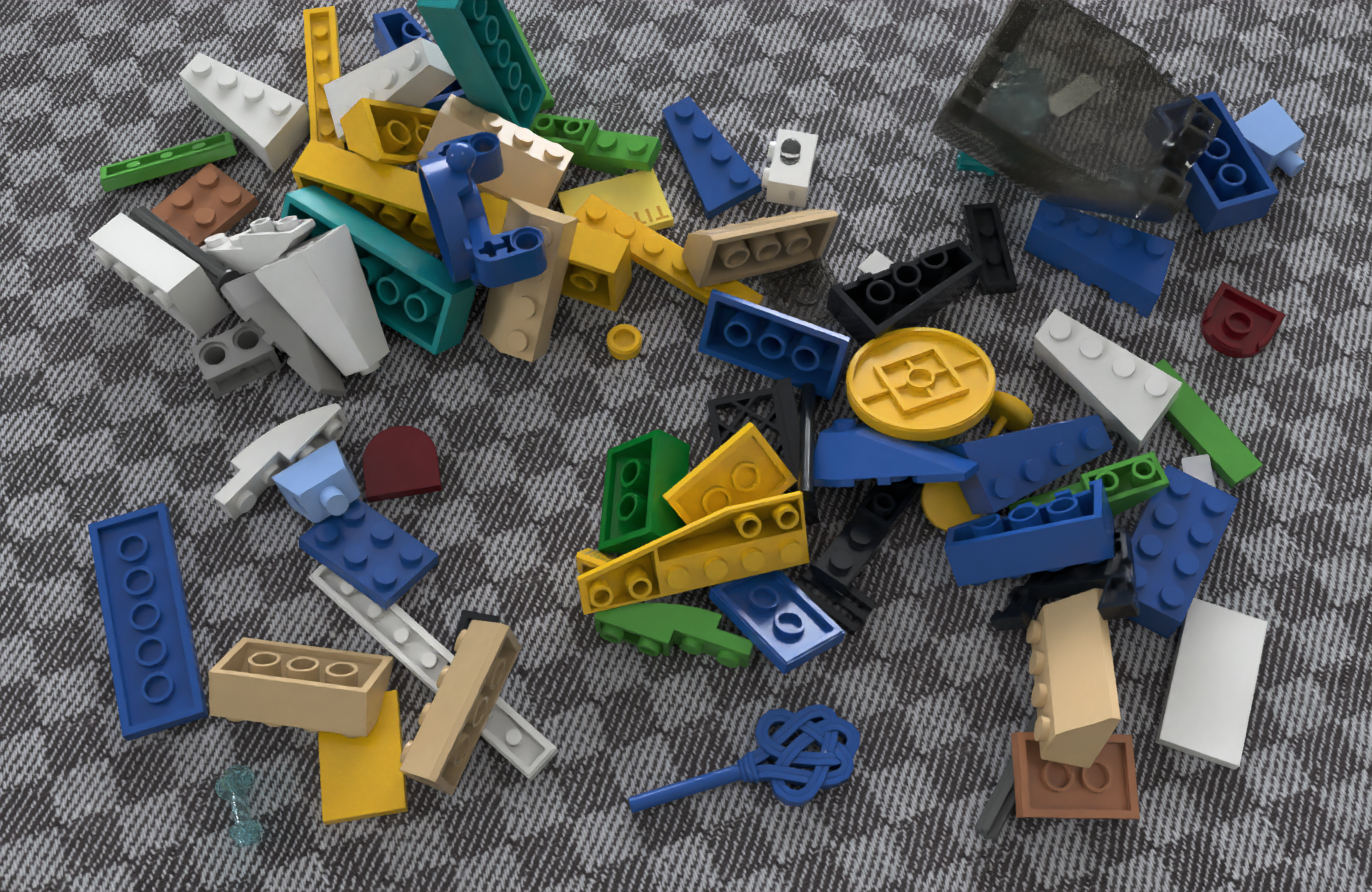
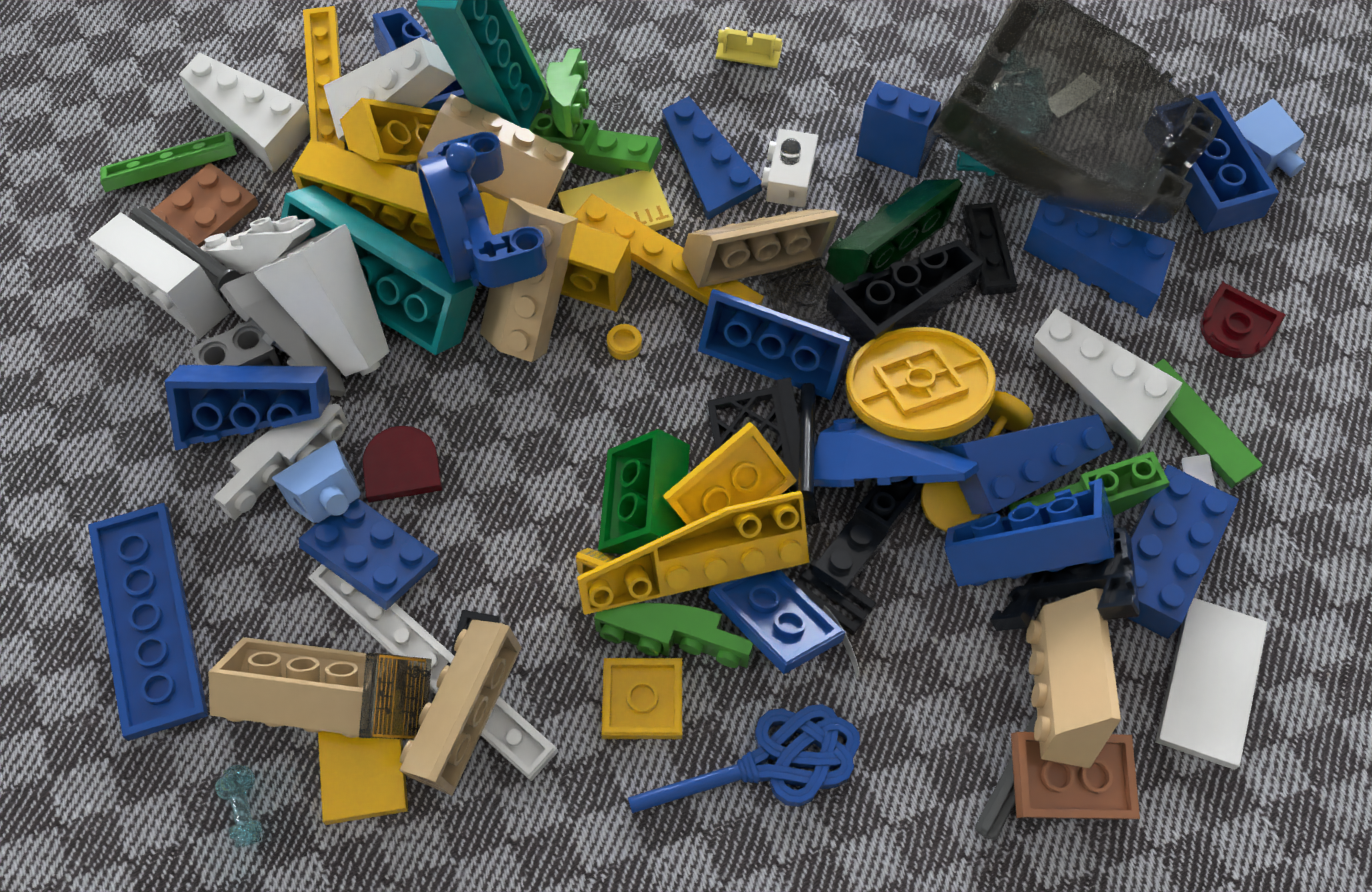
none -> blue wedge [164,365,330,450]
none -> clear smoke tile [359,653,432,740]
none -> bright green slope [546,48,589,137]
none -> yellow tile [602,658,682,739]
none -> light yellow hinge [715,27,783,68]
none -> white sticker [823,605,859,678]
none -> dark green slope [825,179,963,285]
none -> blue slope [856,80,941,178]

